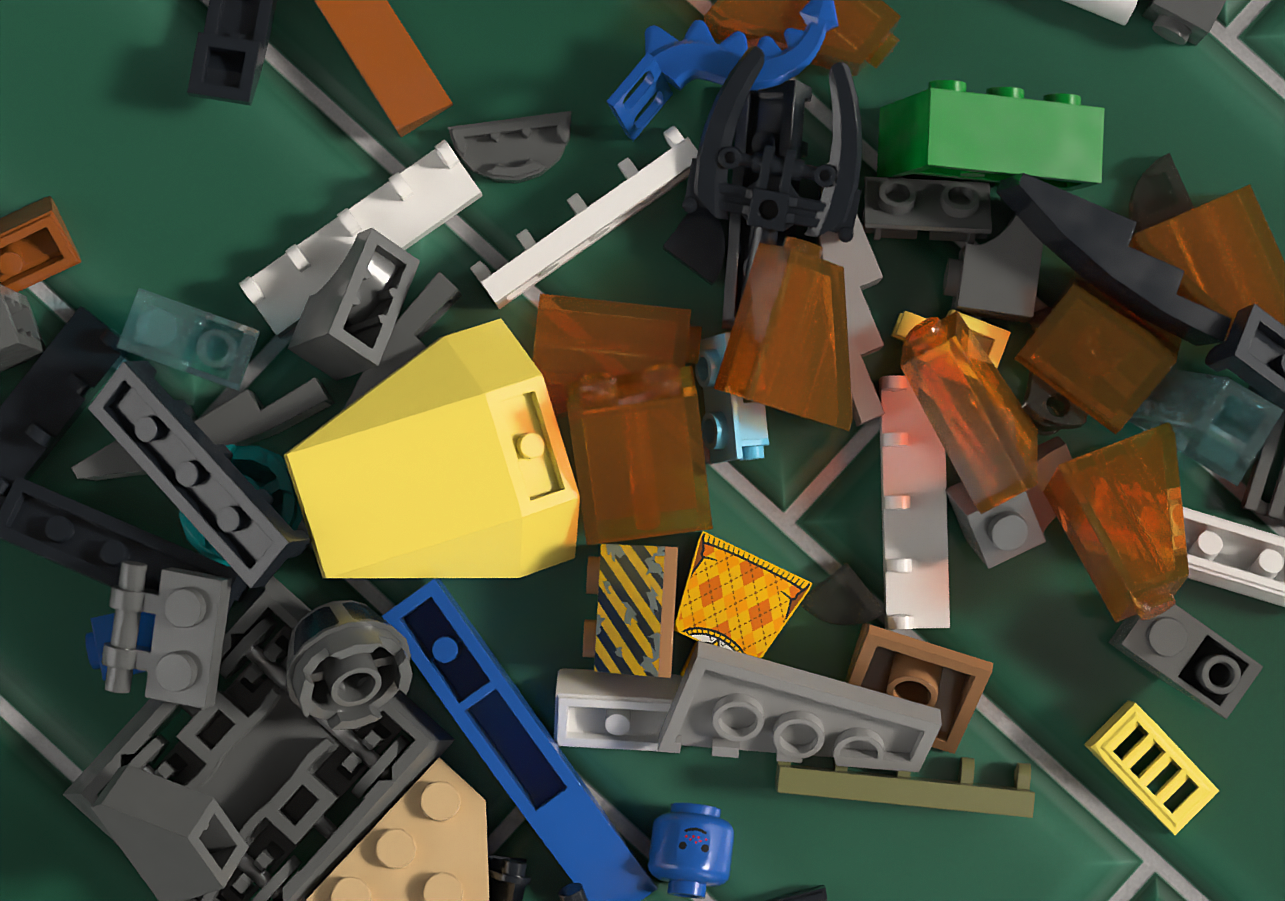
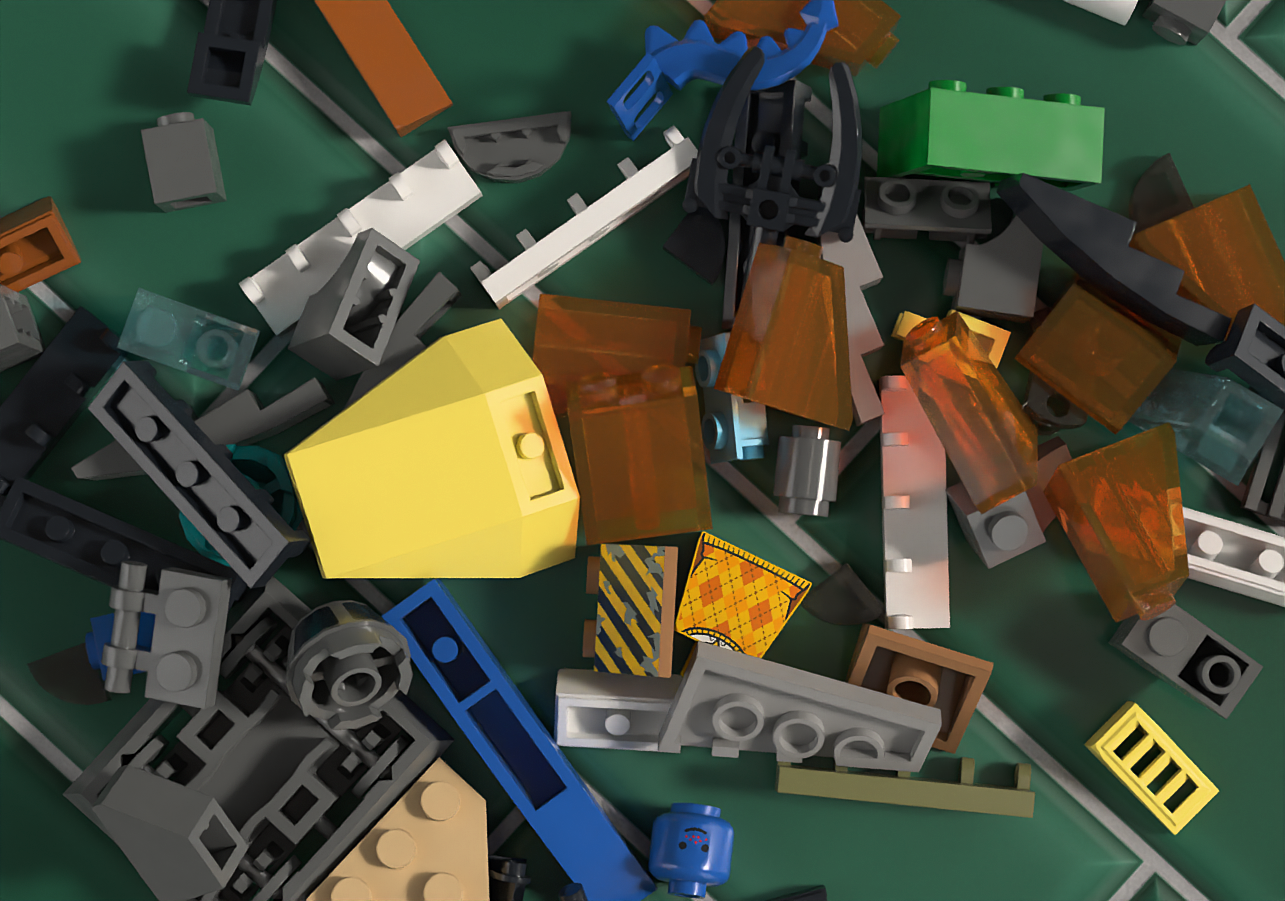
none -> clear smoke tile [27,642,112,705]
none -> dark grey brick [141,112,227,213]
none -> dark grey brick [773,425,841,517]

